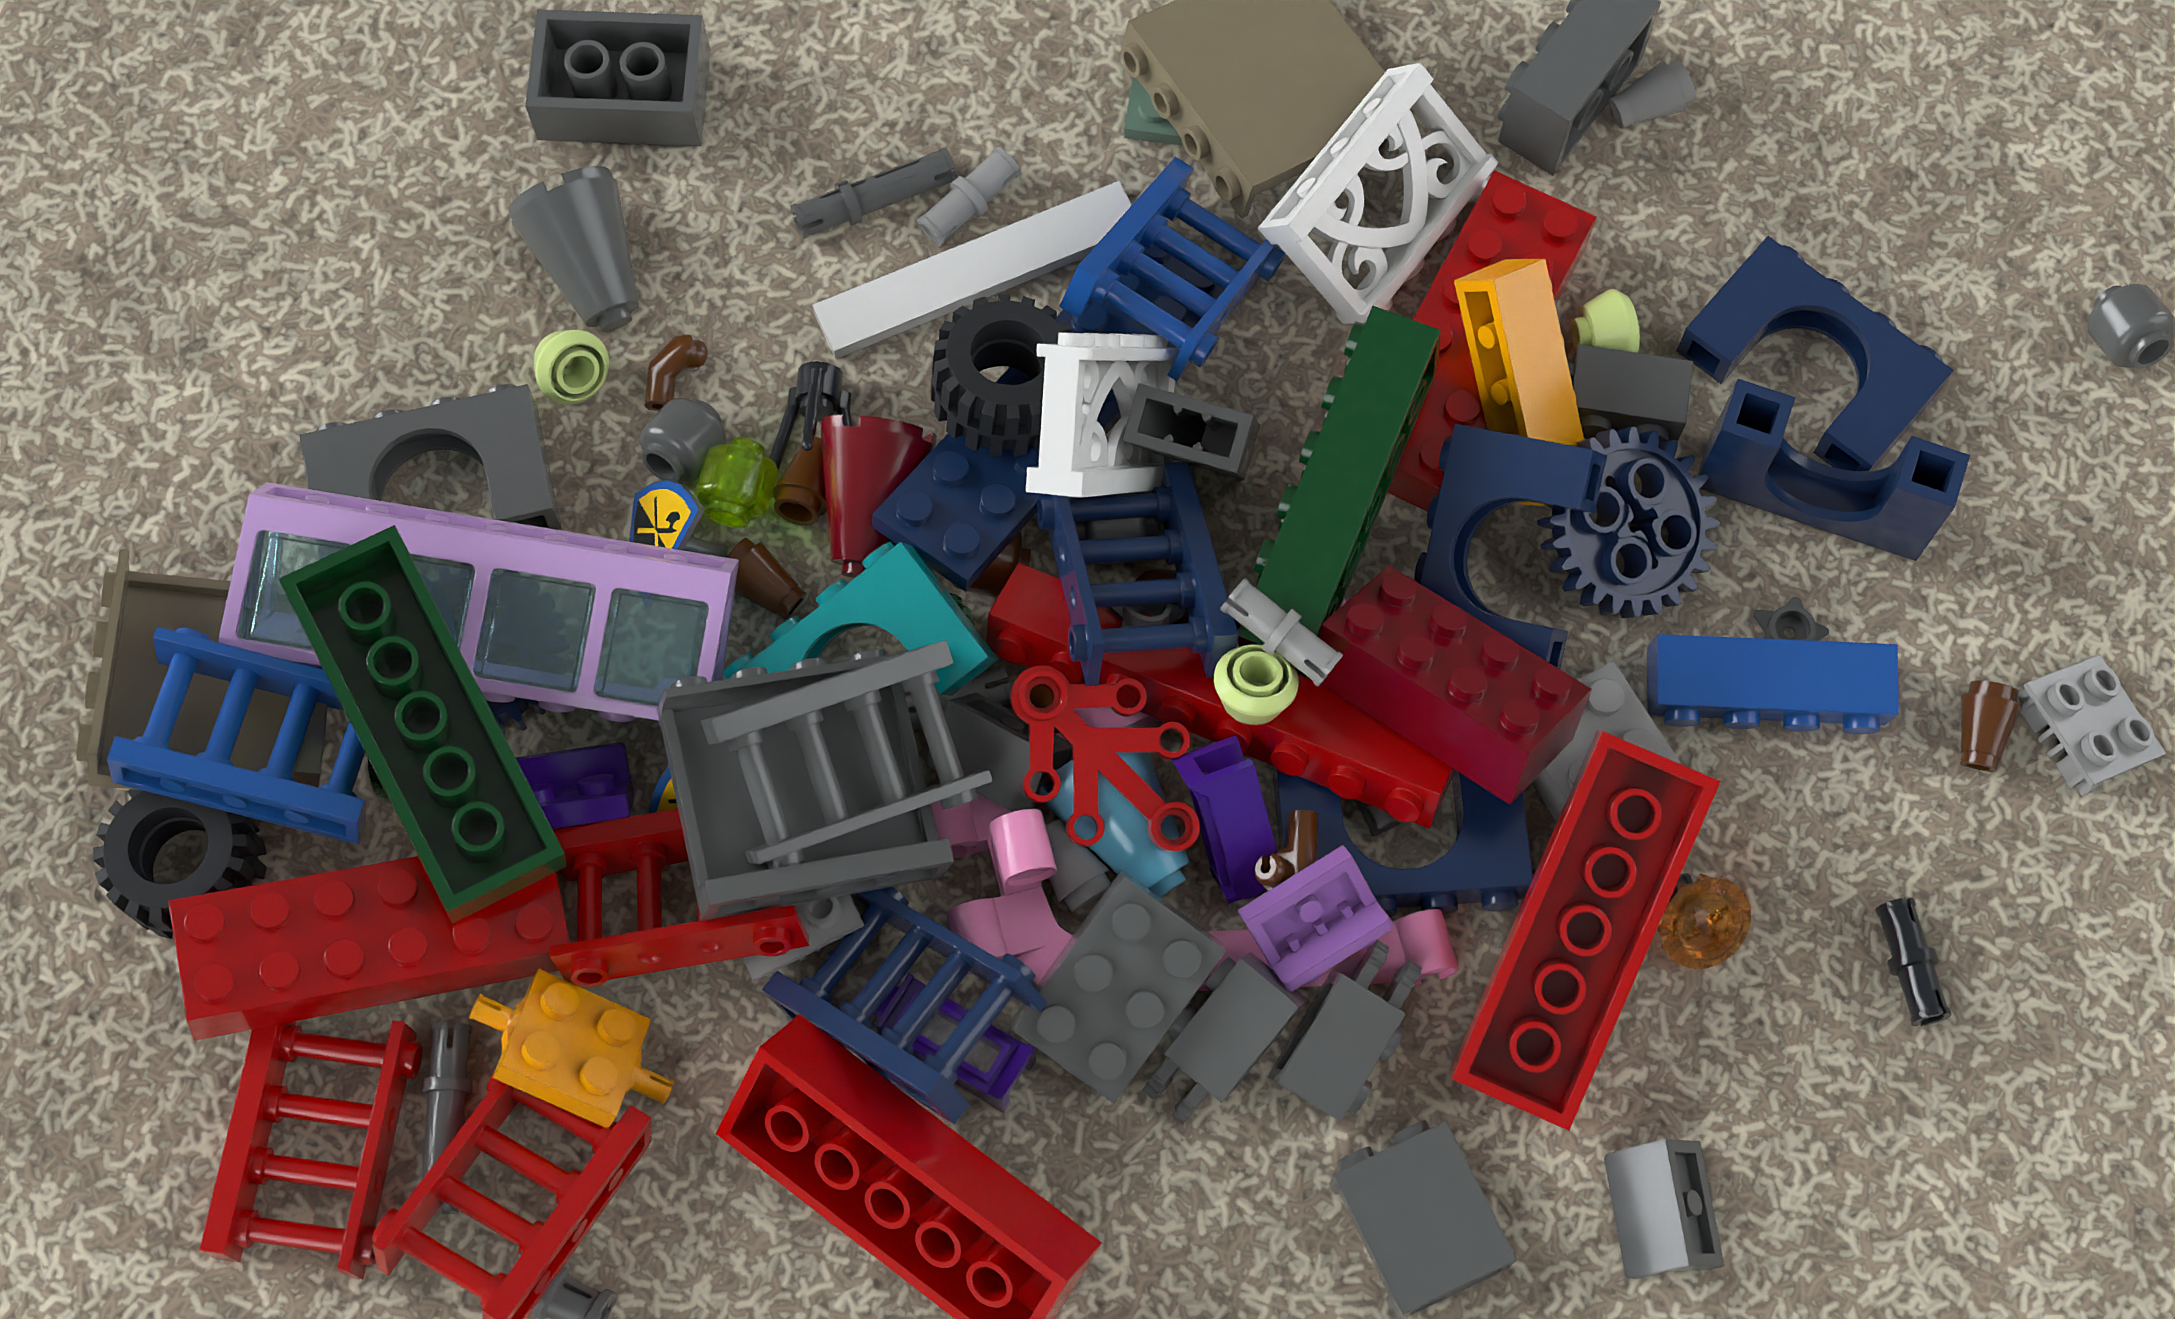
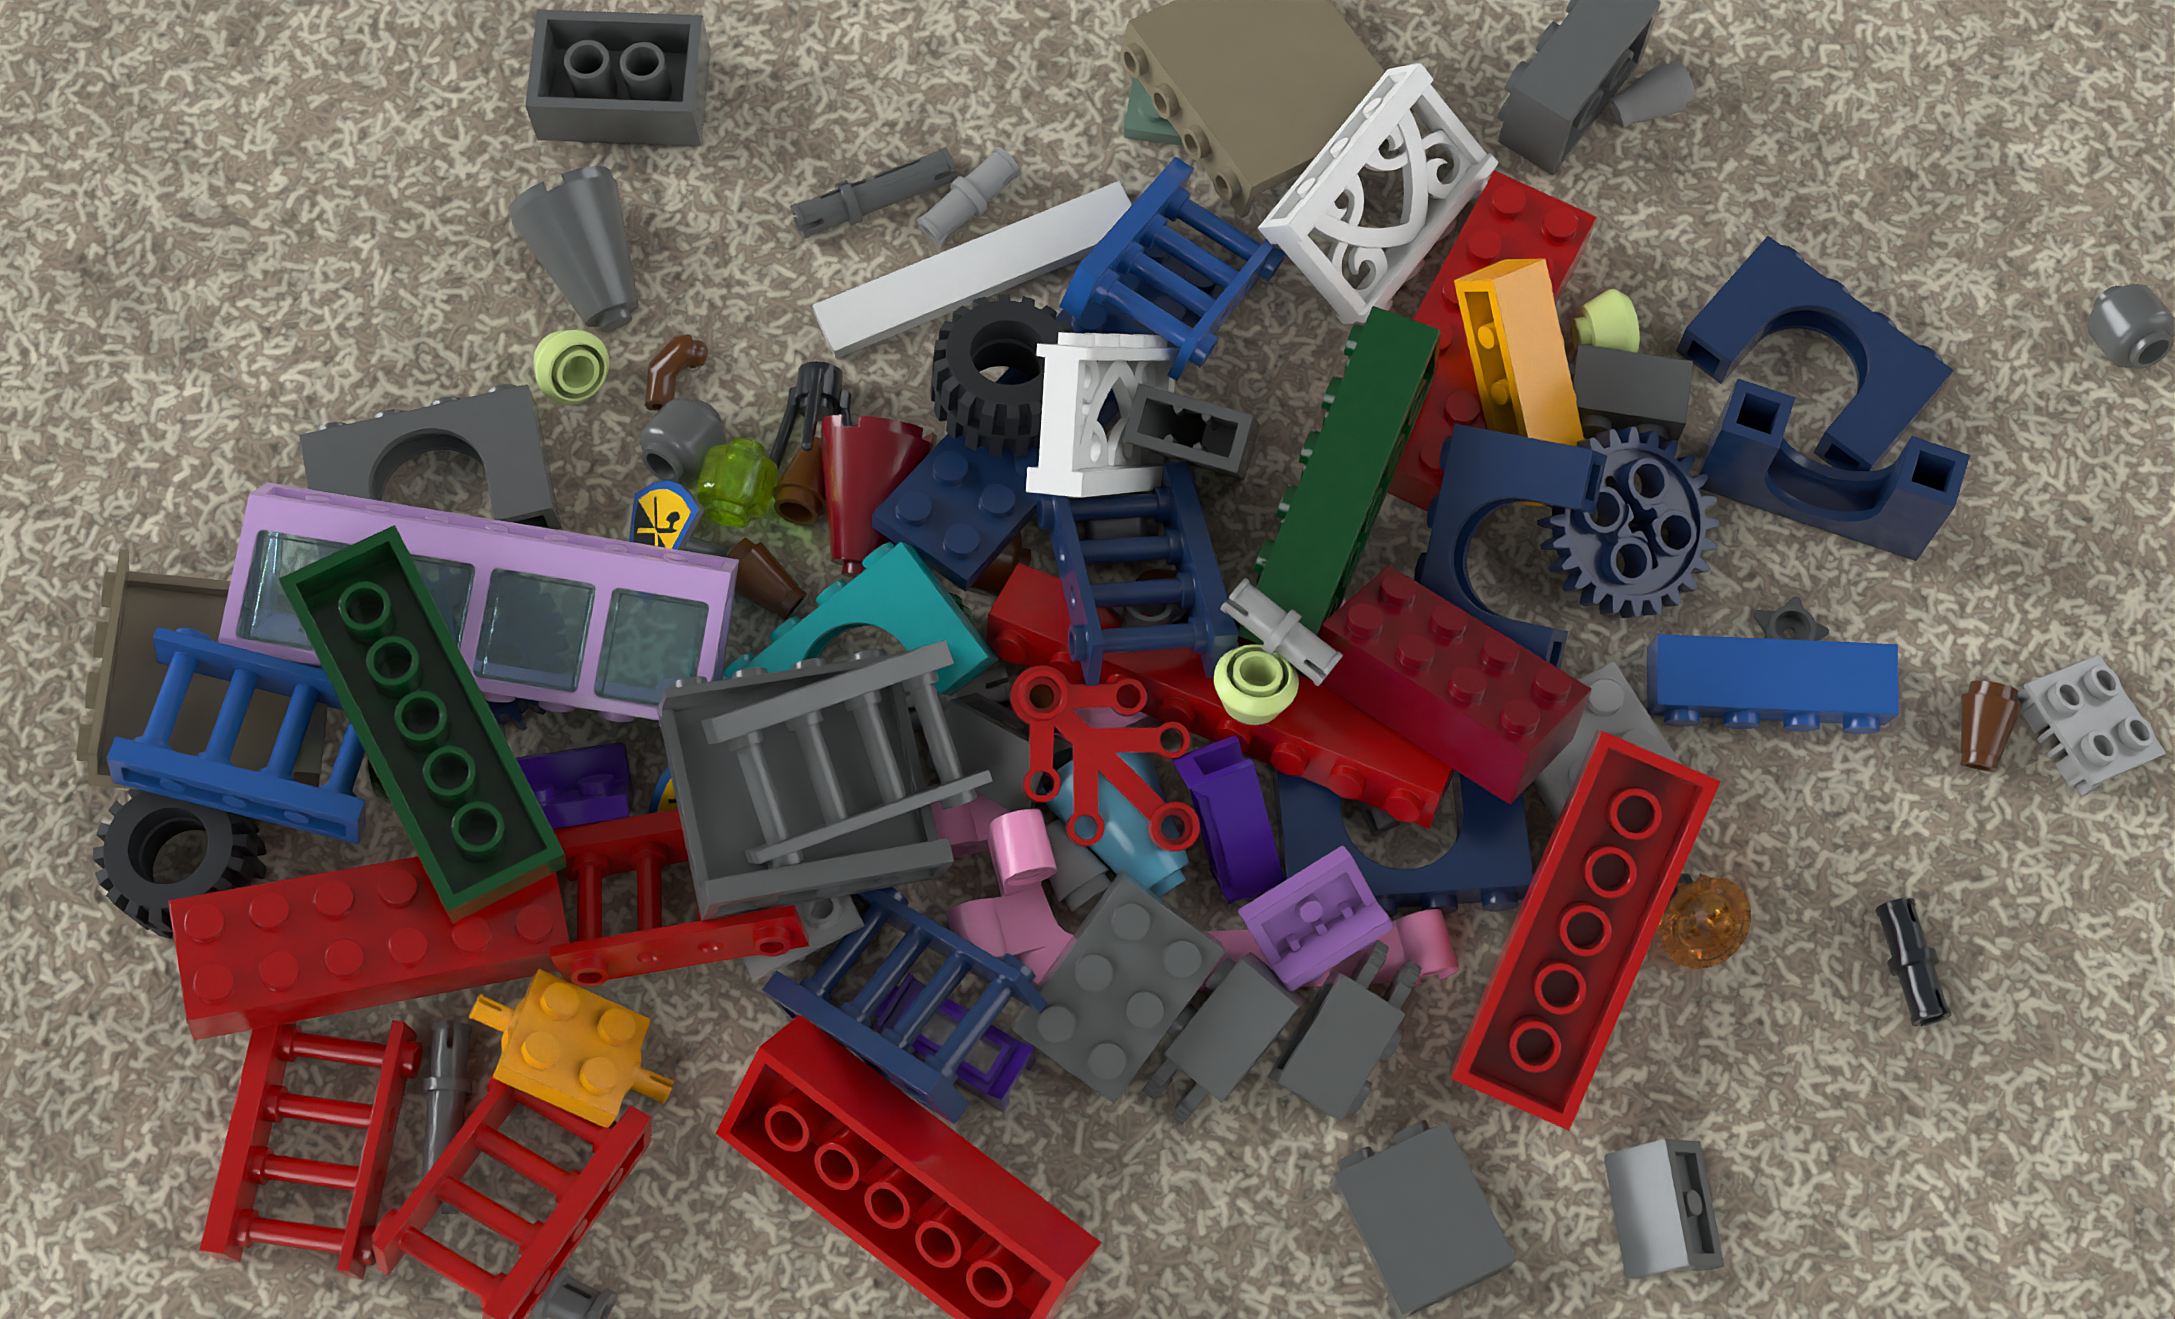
reddish brown arm [1254,810,1318,891] -> none

